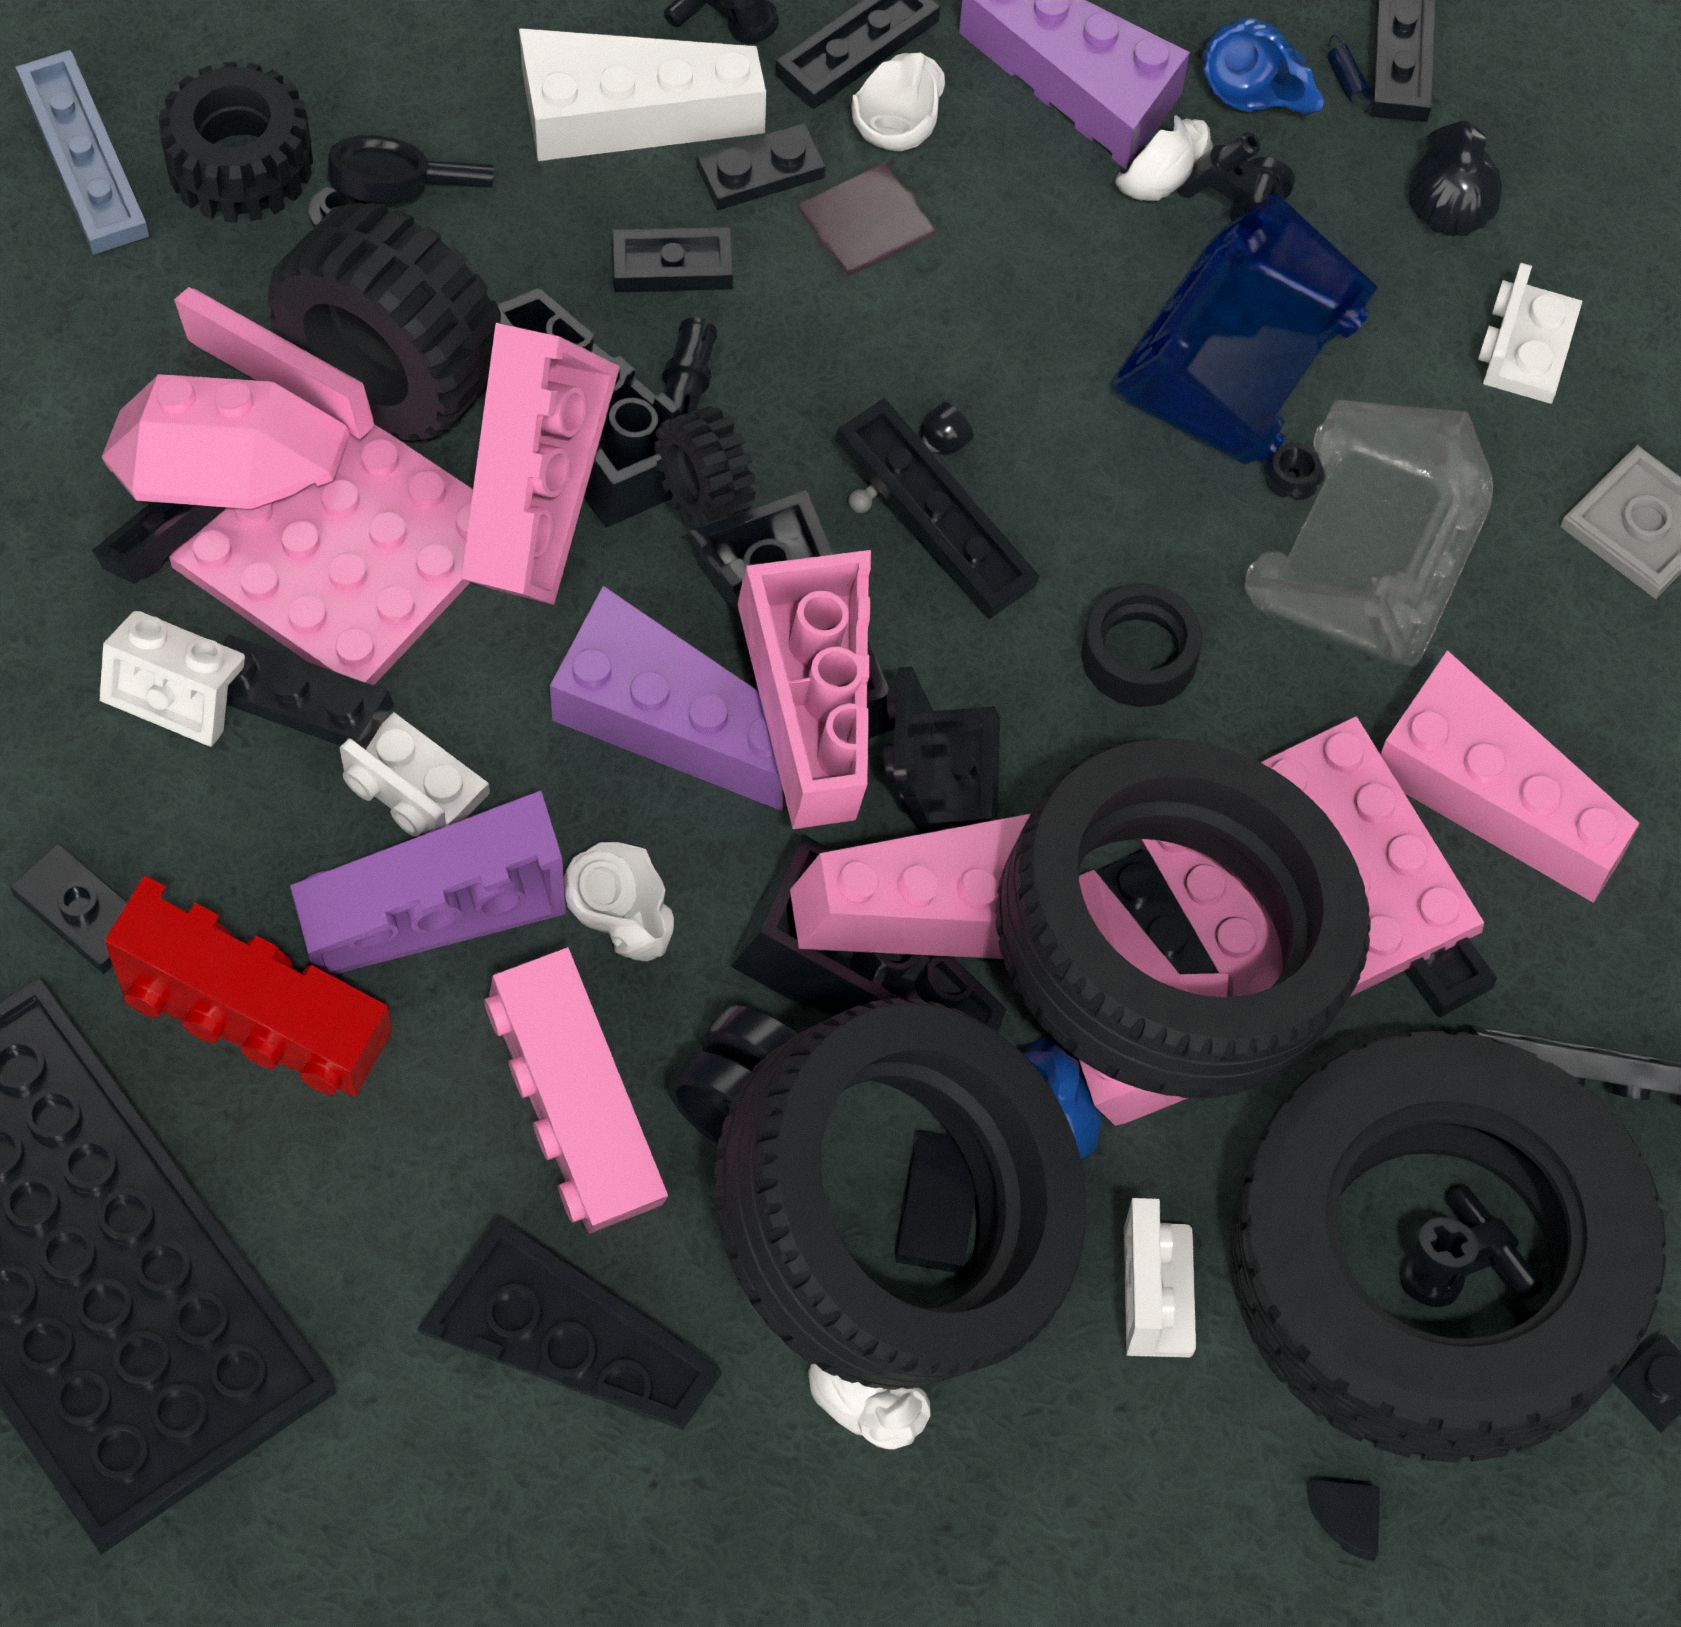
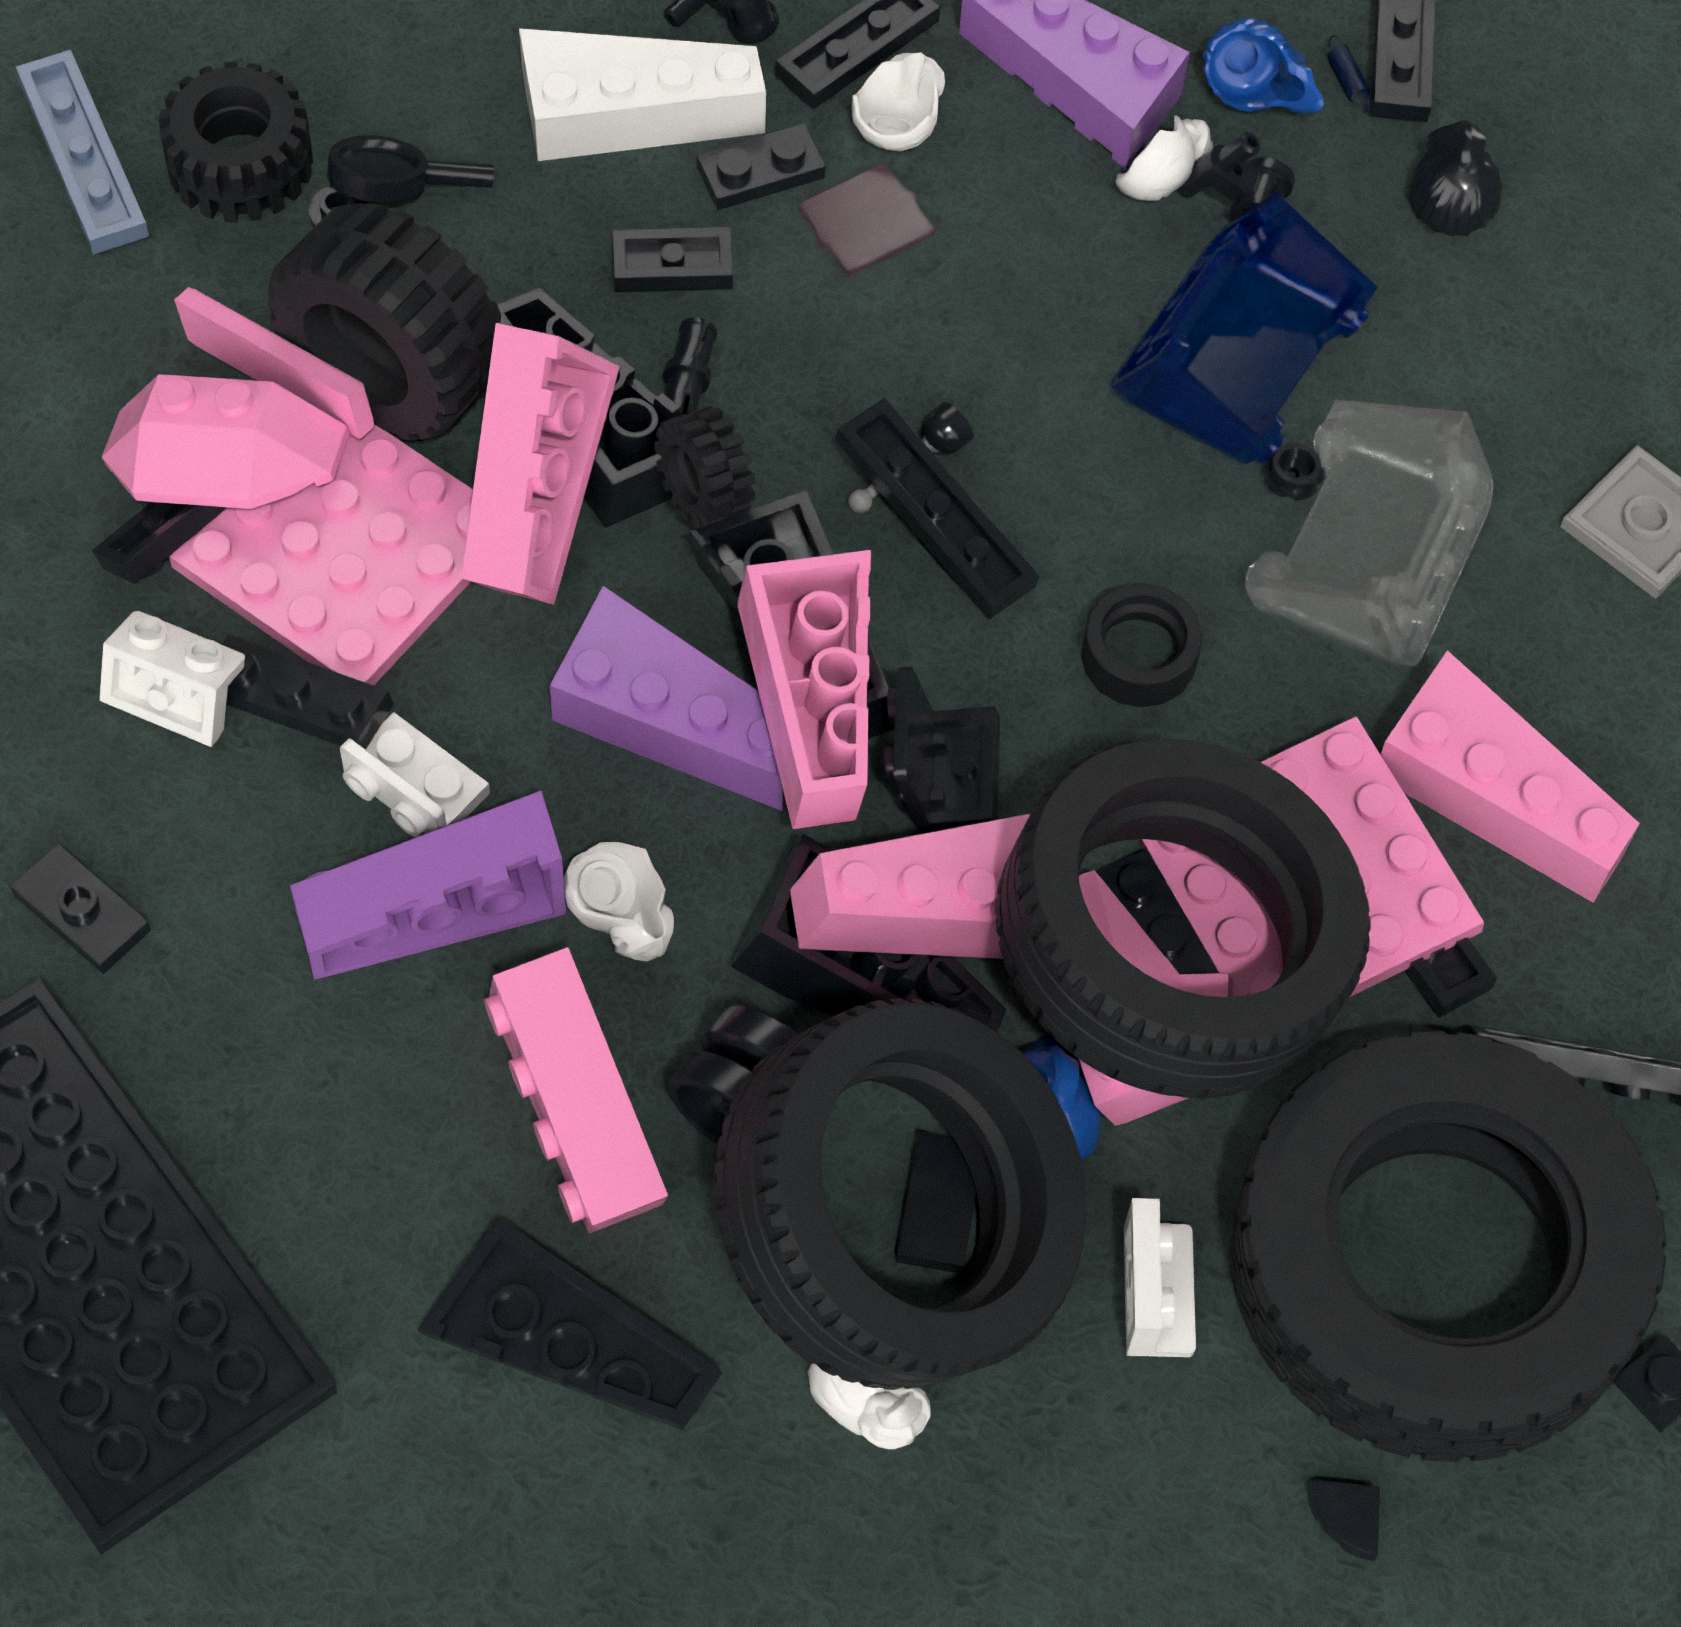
red wedge [105,875,392,1097] -> none
black piece [1402,1185,1542,1307] -> none
white bracket [1478,263,1582,404] -> none

